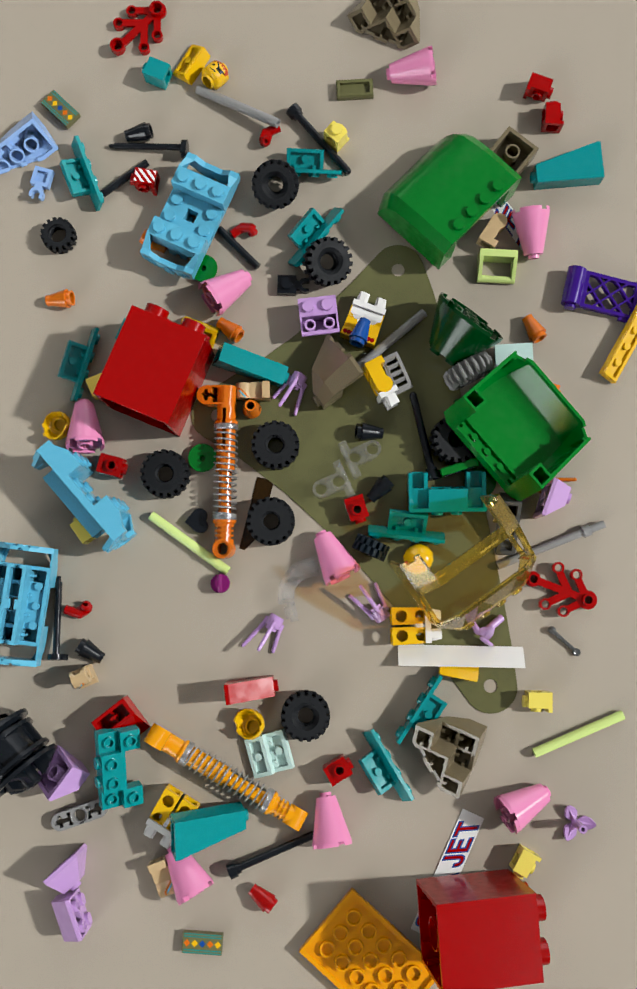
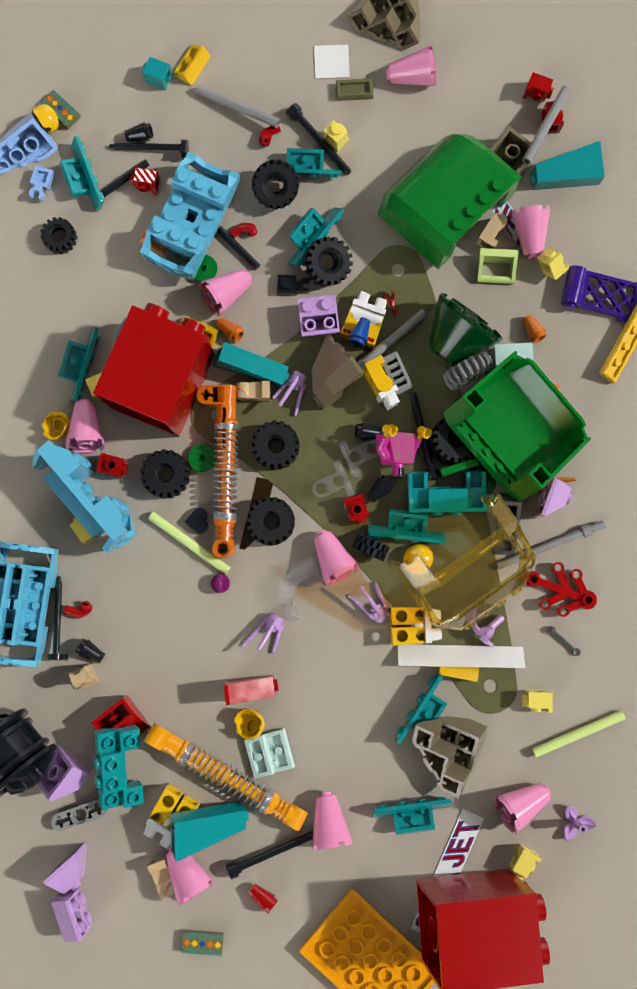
orange cone [45,289,75,308] -> none
red plant [110,1,167,56] -> none
yellow head [201,60,229,90] -> none
orange cone [242,400,261,419] -> none
black tyre [281,690,330,742] -> none
red brick [323,754,354,787] -> none
teal bracket [358,729,415,801] -> none
none -> yellow hair [31,104,59,133]
none -> white sticker [314,44,350,79]
none -> teal bracket [373,797,452,835]
none -> dark pink torso [376,424,432,477]
none -> red hand [382,289,399,316]
none -> light grey piece [522,86,570,165]
none -> light yellow brick [537,248,569,280]

